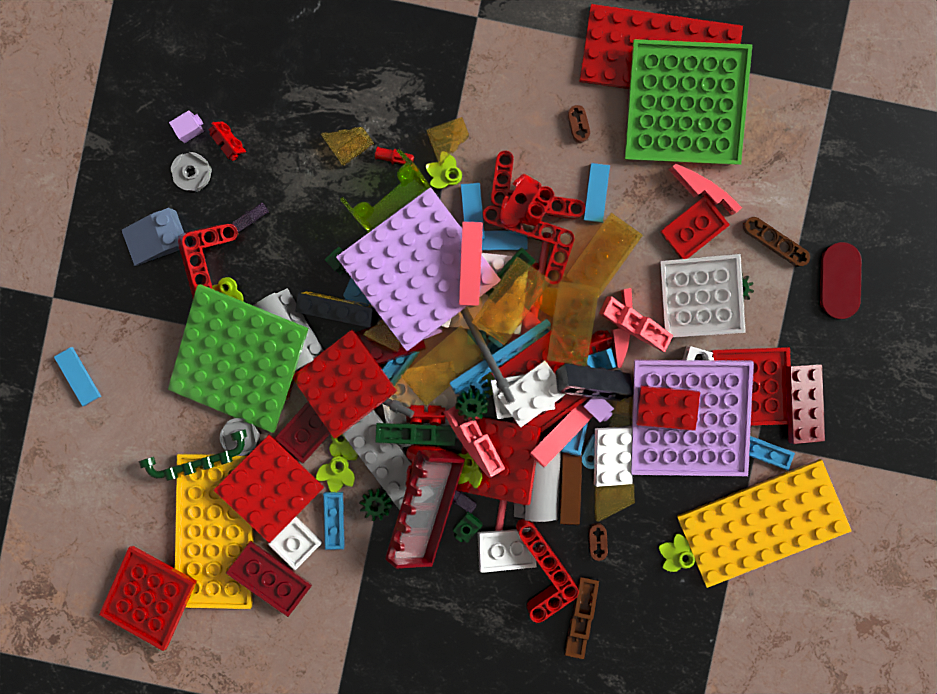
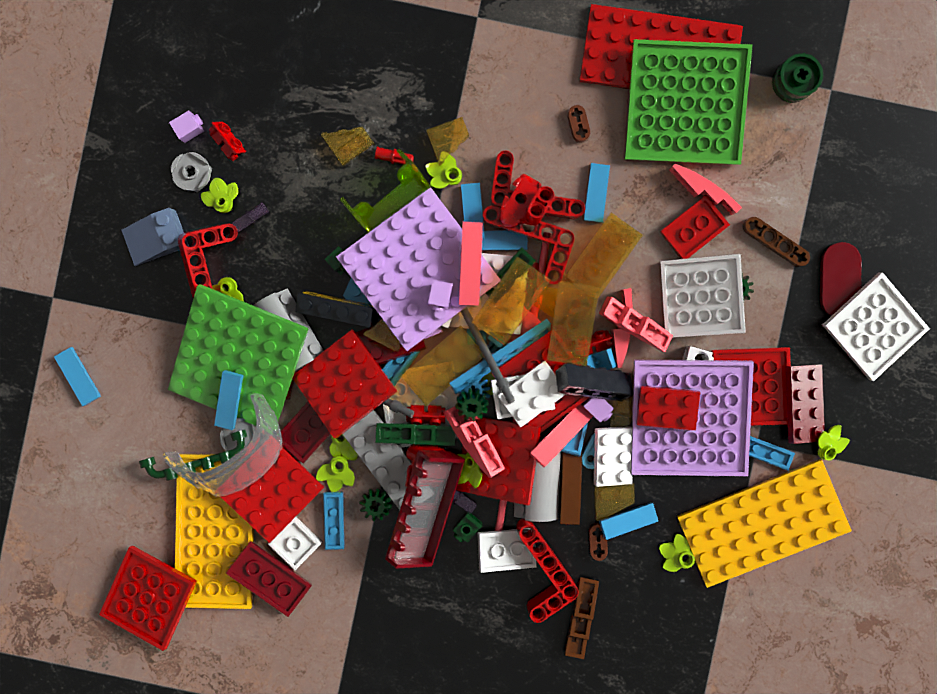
none -> clear piece [163,393,282,496]
none -> lime plate [201,177,238,213]
none -> dark azure tile [214,370,243,430]
none -> lavender brick [428,280,453,312]
none -> dark azure tile [599,502,658,540]
none -> dark green wheel [772,53,823,103]
none -> lime plate [818,425,850,461]
none -> white plate [823,272,930,381]

